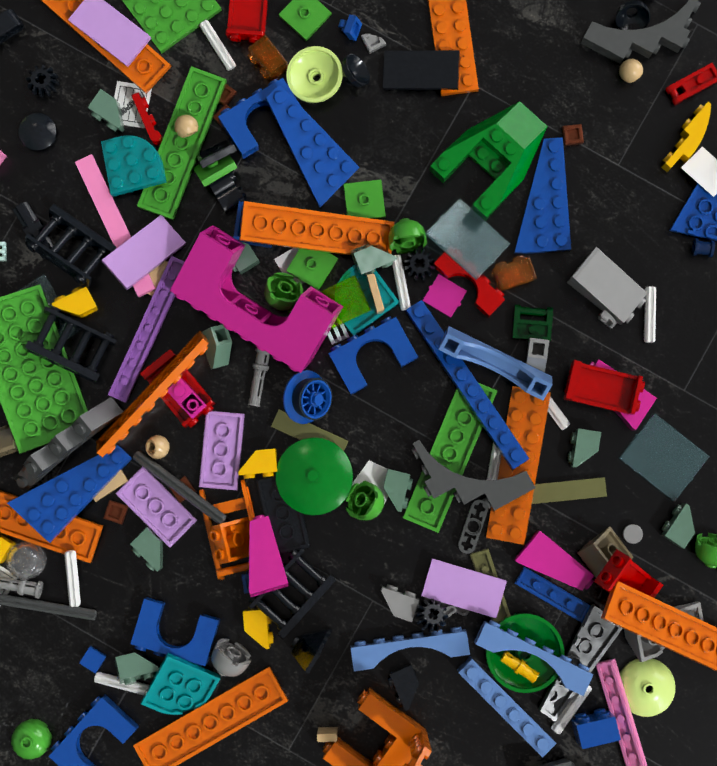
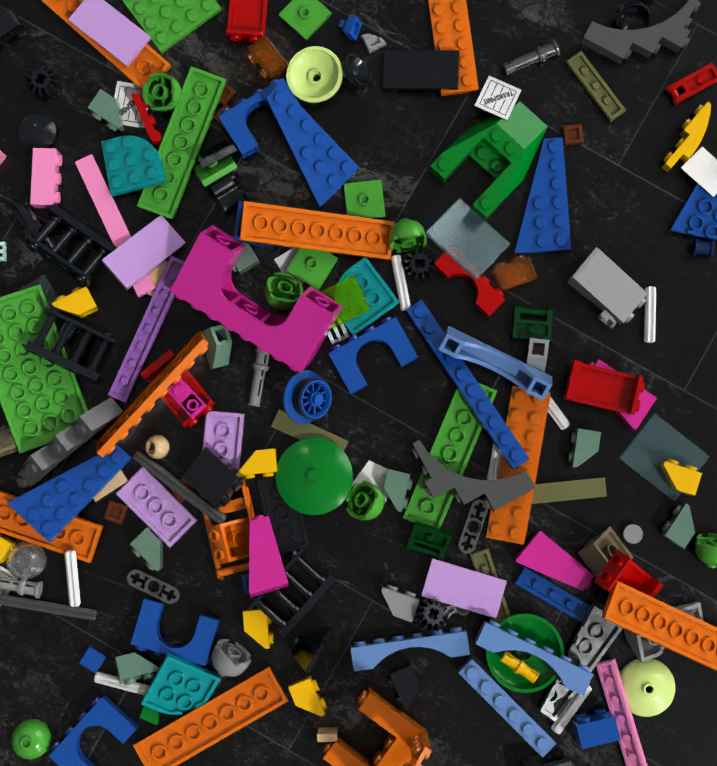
tan piece [174,114,198,138] -> none
white axle [199,20,236,71] -> none
sand green slope [350,244,397,275] -> none
tan tile [367,273,384,314] -> none
dark pink piece [423,274,467,318] -> none
tan piece [619,58,643,83] -> none
none -> bright pink brick [30,148,62,209]
none -> dark grey beam [127,569,180,604]
none -> green tile [139,706,160,725]
none -> bright green cylinder [142,72,182,112]
none -> black brick [182,447,246,507]
none -> yellow slope [288,676,327,717]
none -> dark green plate [405,521,452,561]
none -> white sticker [474,76,521,120]
none -> dark grey pin [502,39,560,75]
none -> olive tile [565,51,626,122]
none -> yellow slope [660,459,702,495]

